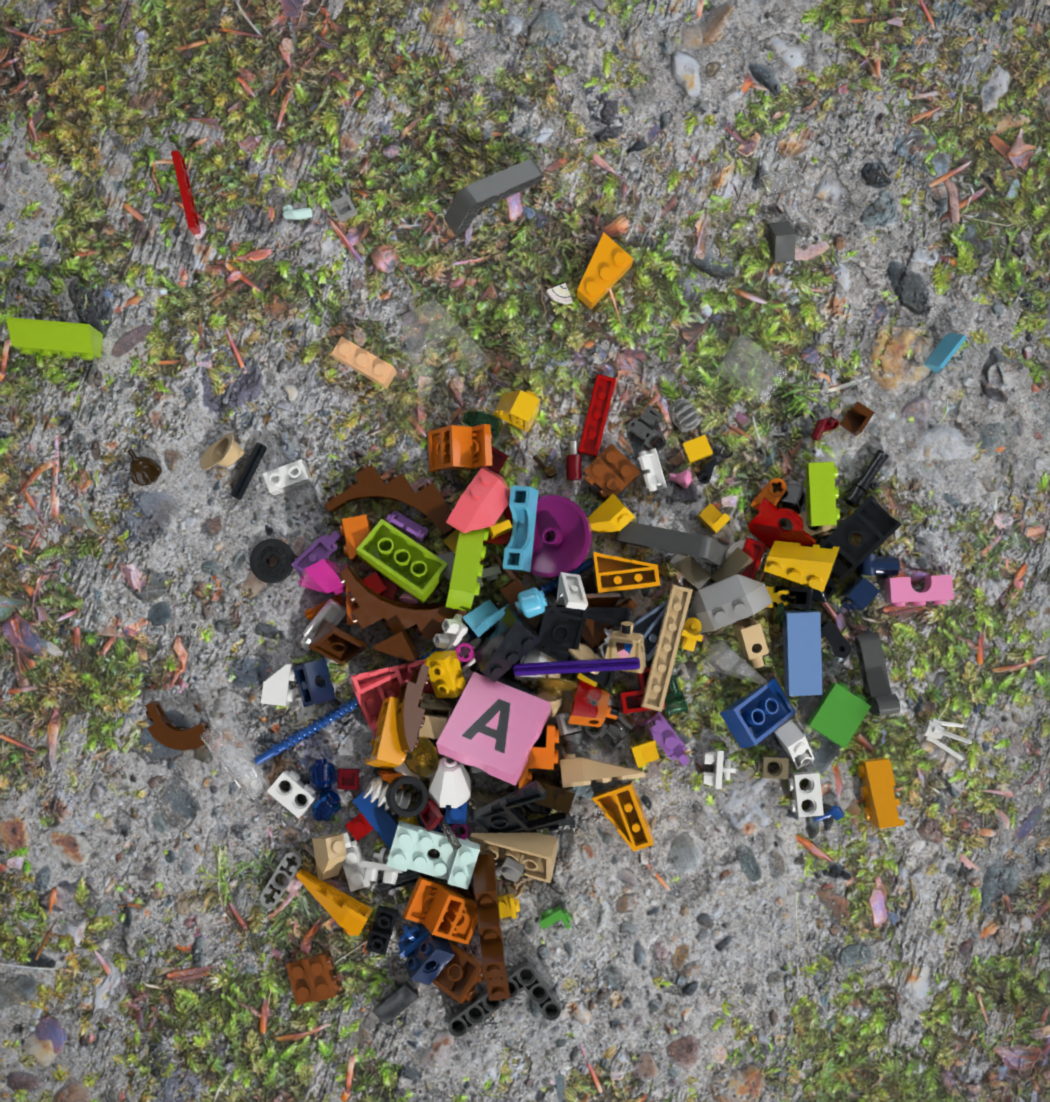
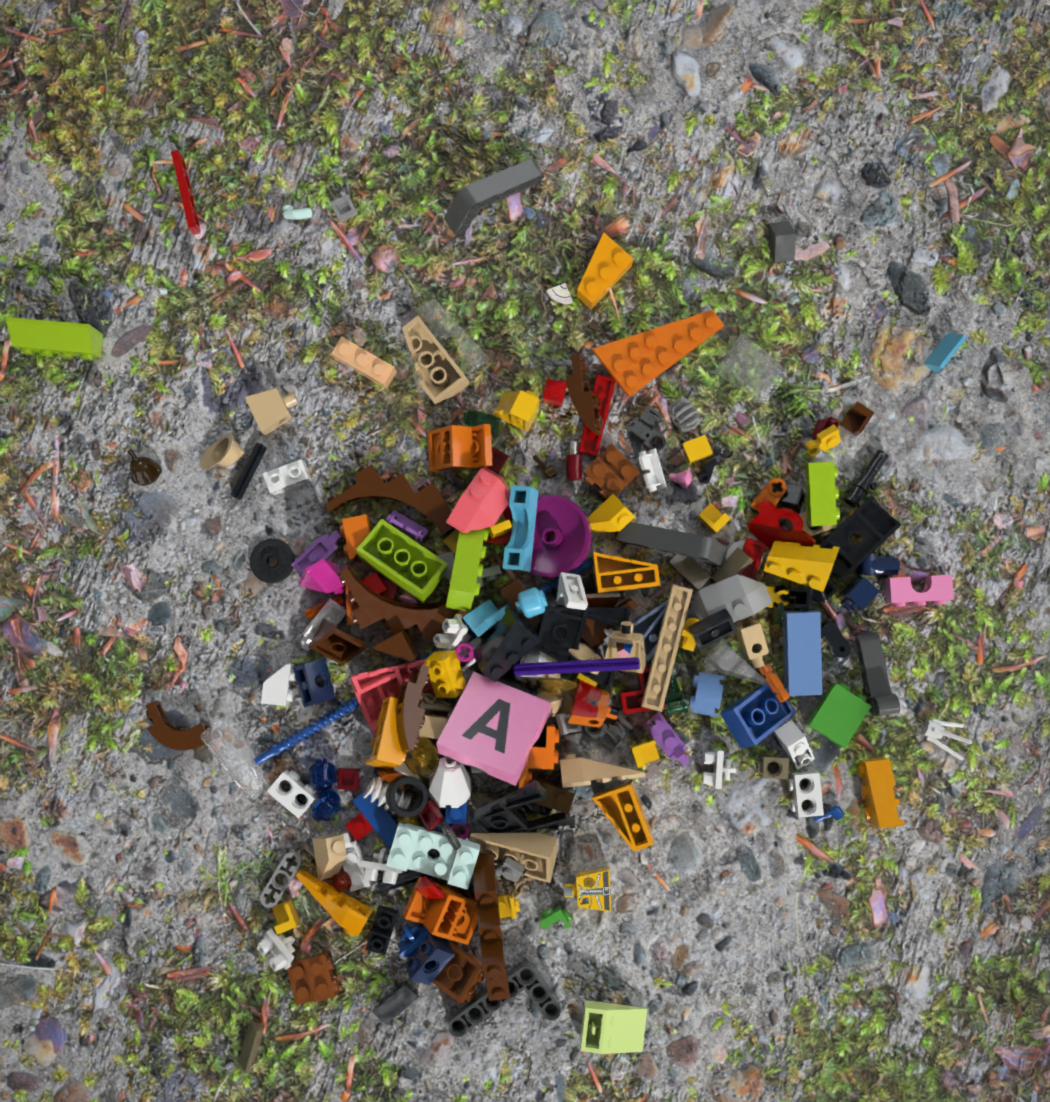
none -> dark tan slope [239,1021,265,1073]
none -> tan torso [245,389,298,435]
none -> white hips [257,928,295,971]
none -> yellow panel [272,898,301,935]
none -> clear red bush [332,871,352,893]
none -> tan wedge [402,316,470,404]
none -> red slope [415,876,445,900]
none -> red brick [543,379,567,407]
none -> torso [563,867,611,911]
none -> reddish brown slope [566,353,603,436]
none -> yellowish green slope [579,1000,647,1054]
none -> orange wing [592,310,725,398]
none -> black slope [688,609,737,650]
none -> medium blue brick [689,672,724,717]
none -> orange axle [759,664,790,702]
none -> yellow plate [805,424,841,457]

